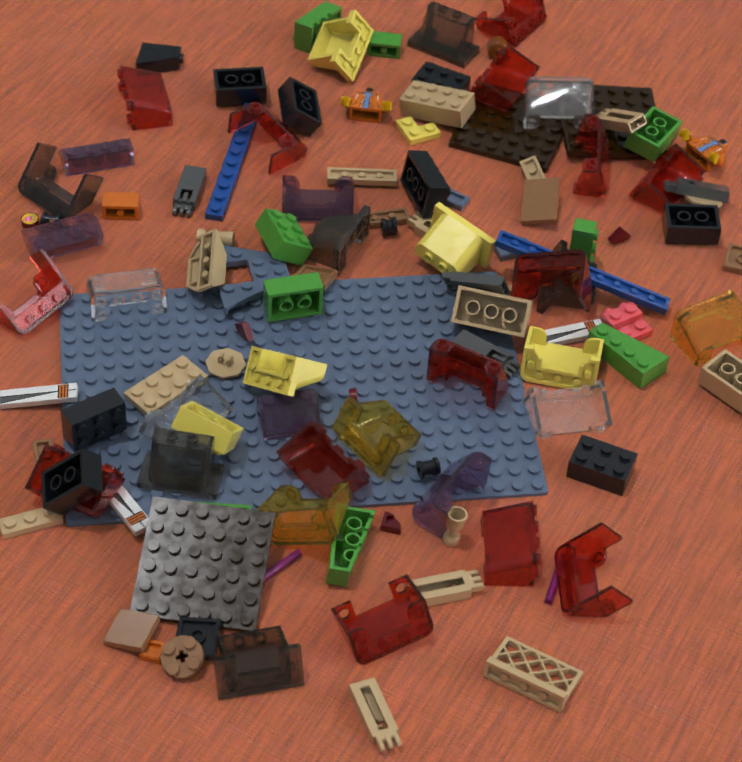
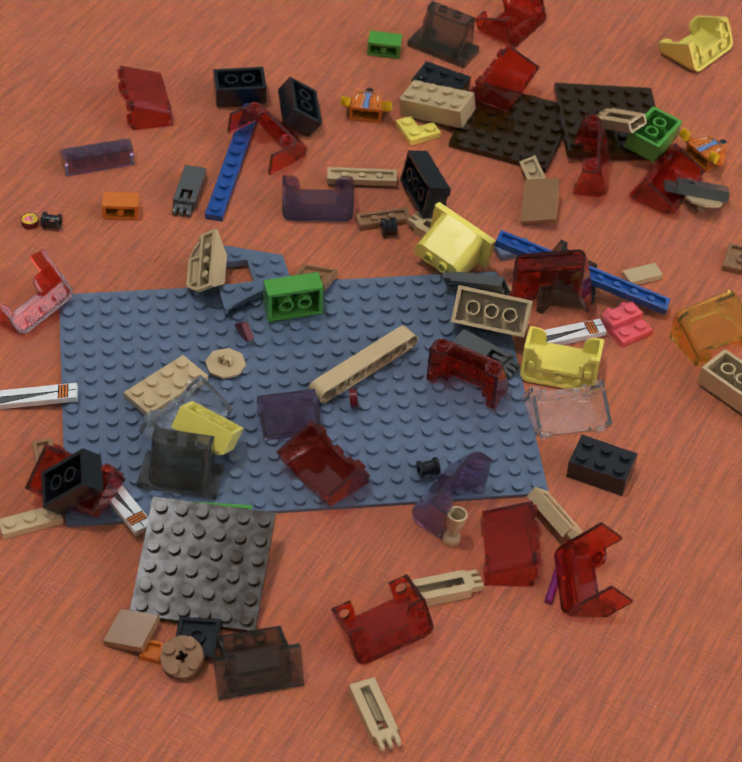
clear smoke windscreen [18,142,104,220] -> none
slope [21,212,104,263] -> none
black brick [60,387,127,452] -> none
clear windscreen [86,268,167,322] -> none
black slope [136,42,184,76] -> none
tan piece [196,228,235,247] -> none
light yellow windscreen [243,346,327,397] -> none
bright green brick [255,208,313,266] -> none
clear yellow windscreen [257,483,352,545] -> none
magenta bar [265,549,302,581] -> none
bright green wedge [293,1,342,54] -> none
clear smoke windscreen [307,205,371,277] -> none
light yellow windscreen [308,10,374,83] -> none
bright green wedge [325,504,376,587] -> none
clear yellow windscreen [332,397,422,477] -> none
dark red tile [380,511,401,535] -> none
sand blue tile [446,189,470,211] -> none
tan fence [483,636,584,713] -> none
dark orange head [487,36,509,60] -> none
clear windscreen [523,76,594,130] -> none
bright green wedge [568,218,599,267] -> none
bright green wedge [588,322,669,389] -> none
dark red tile [608,226,631,244] -> none
black brick [662,203,721,245] -> none
none -> tan beam [308,325,418,404]
none -> tan hinge [527,487,589,545]
none -> tan tile [622,263,663,285]
none -> light yellow windscreen [659,15,733,71]

